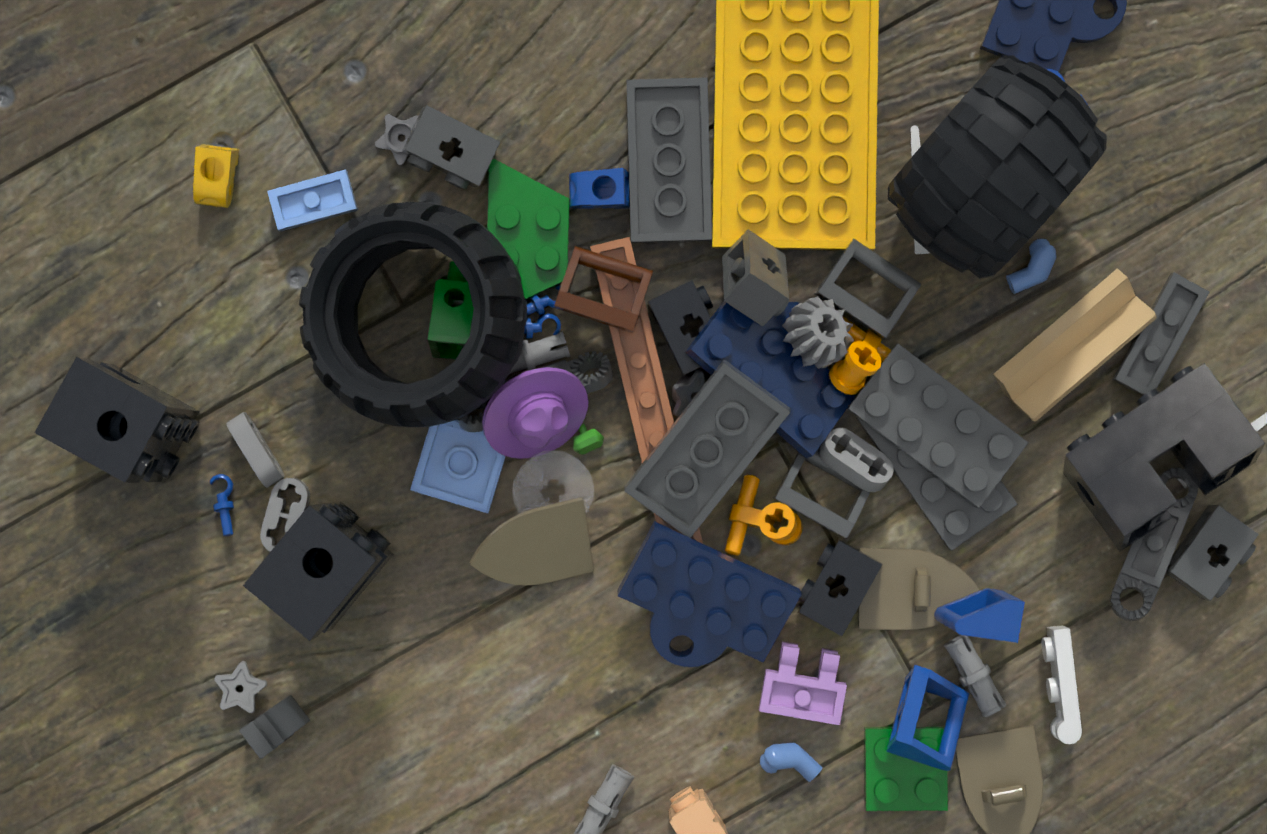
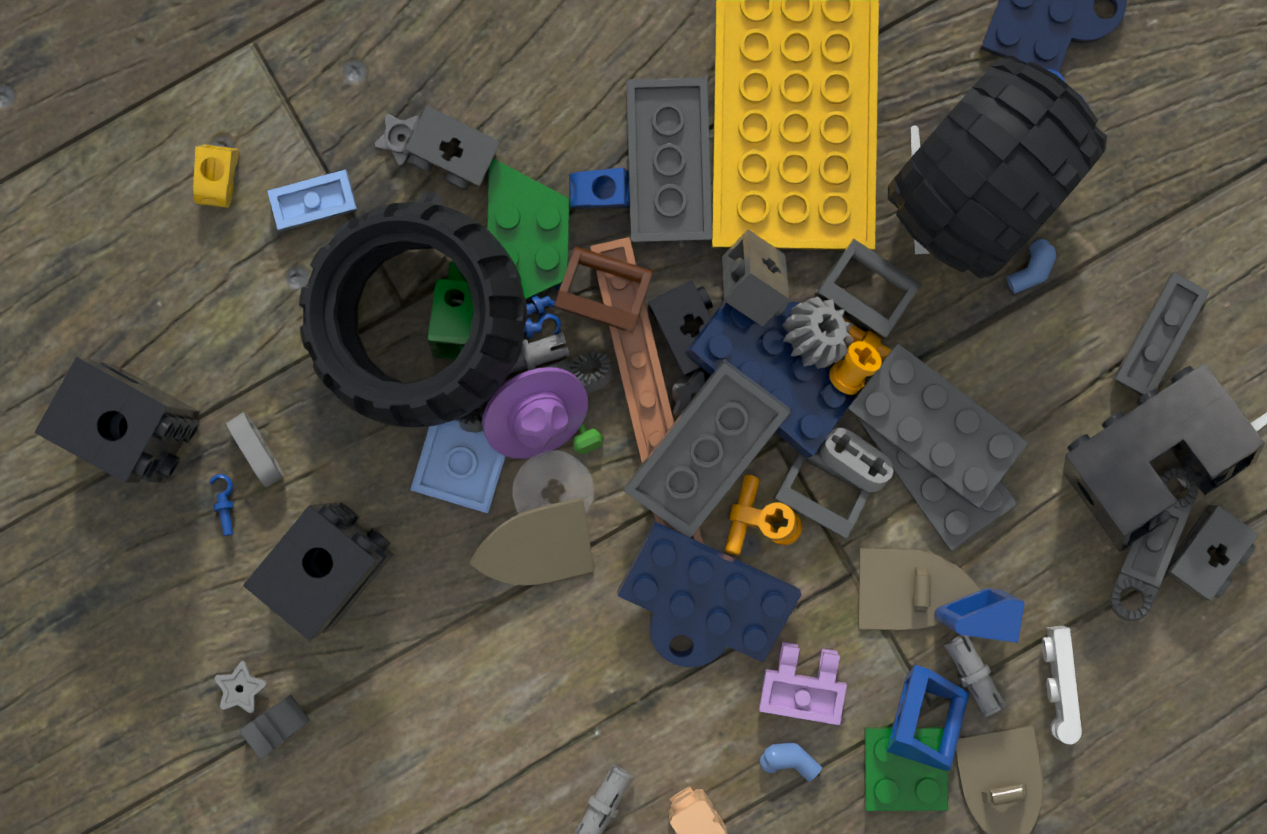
light grey beam [260,478,310,552] -> none
black brick [798,539,882,636] -> none
tan panel [993,269,1157,421] -> none

